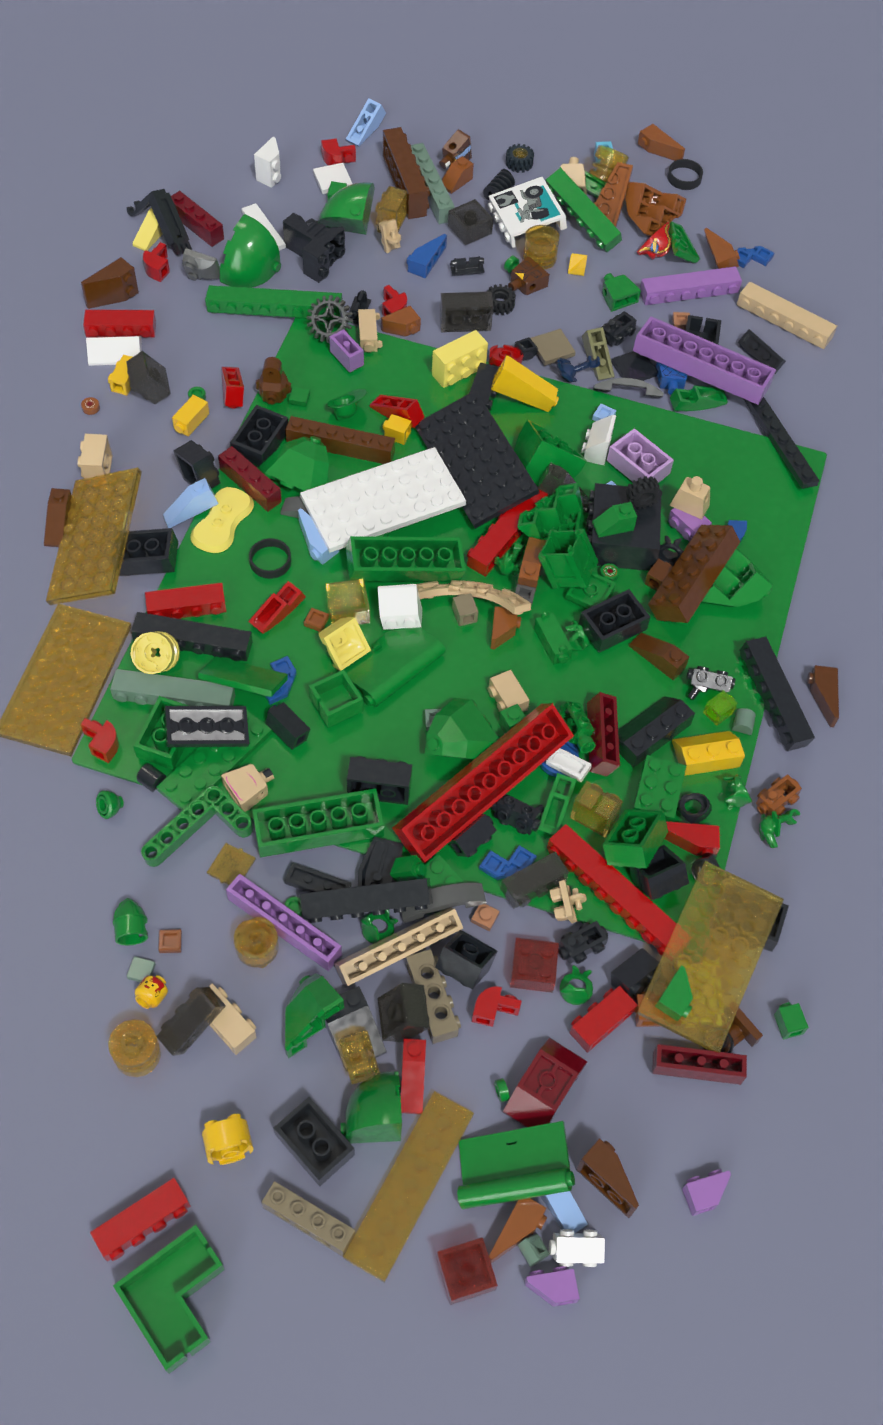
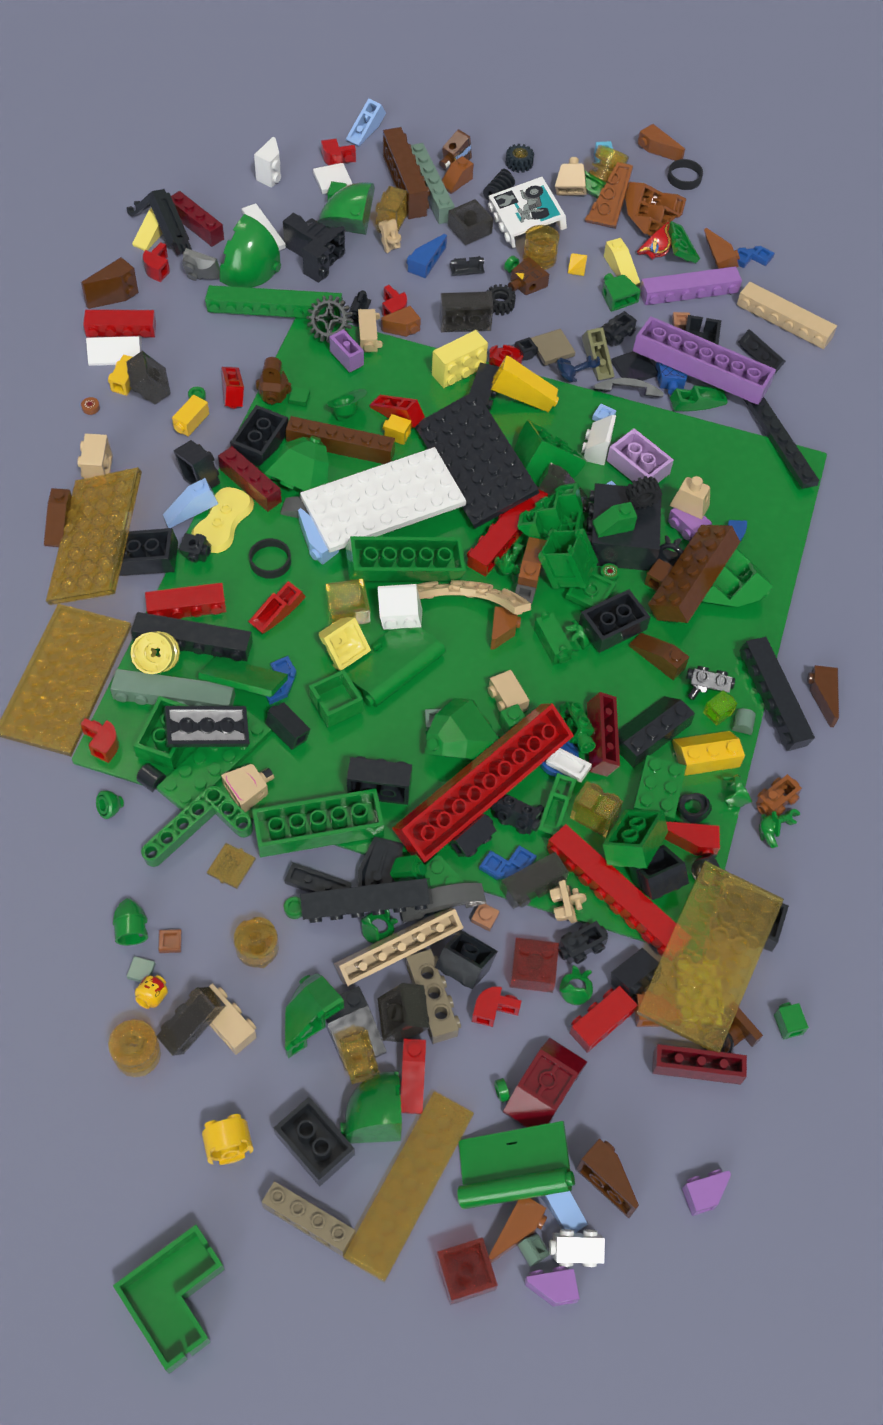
red brick [90,1178,191,1262] -> none
medium lavender brick [226,874,342,972] -> none
dark orange tile [304,608,329,632] -> none
dark tan brick [452,593,478,626] -> none
green brick [546,167,622,252] -> none
green slope [655,965,693,1021] -> none
none -> black brick [179,533,212,562]
none -> light yellow slope [604,238,640,286]

